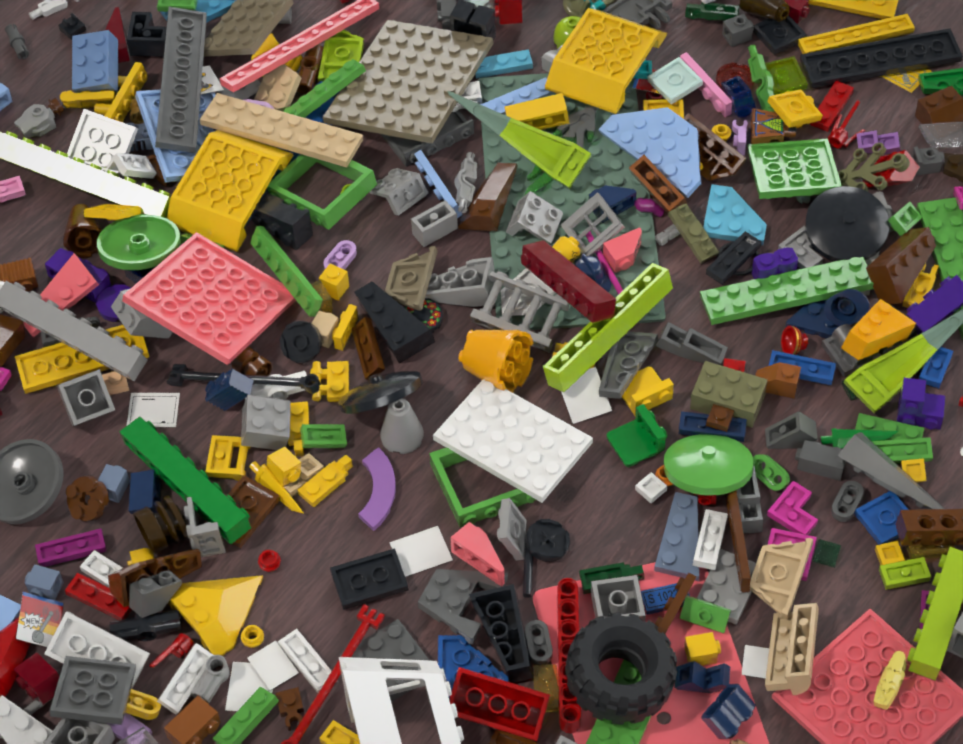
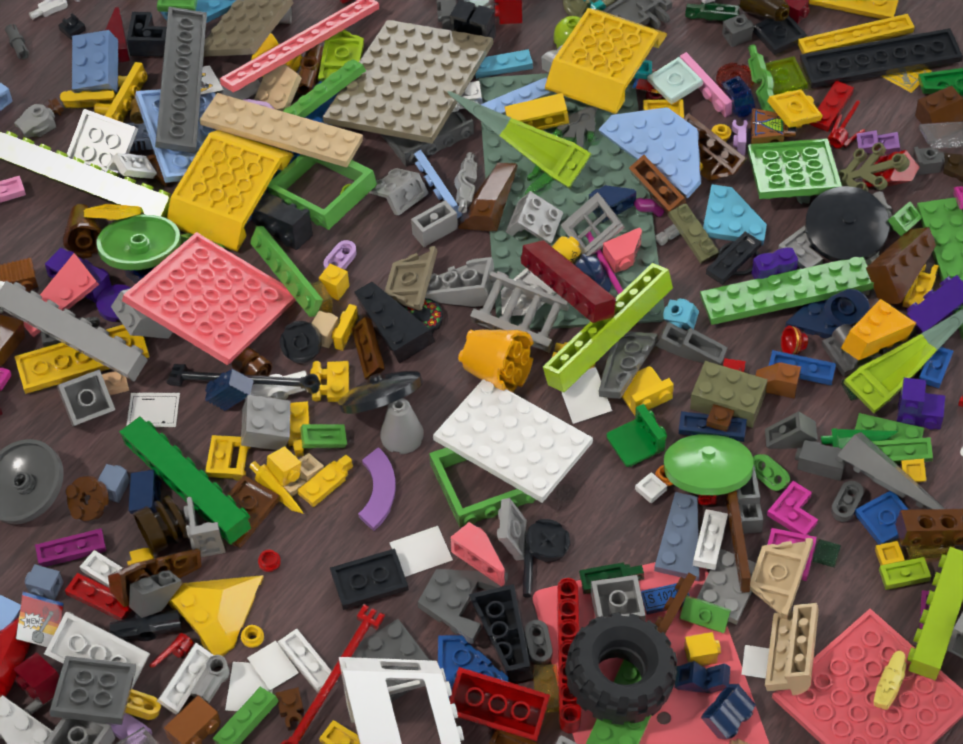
none -> medium azure brick [663,299,699,330]

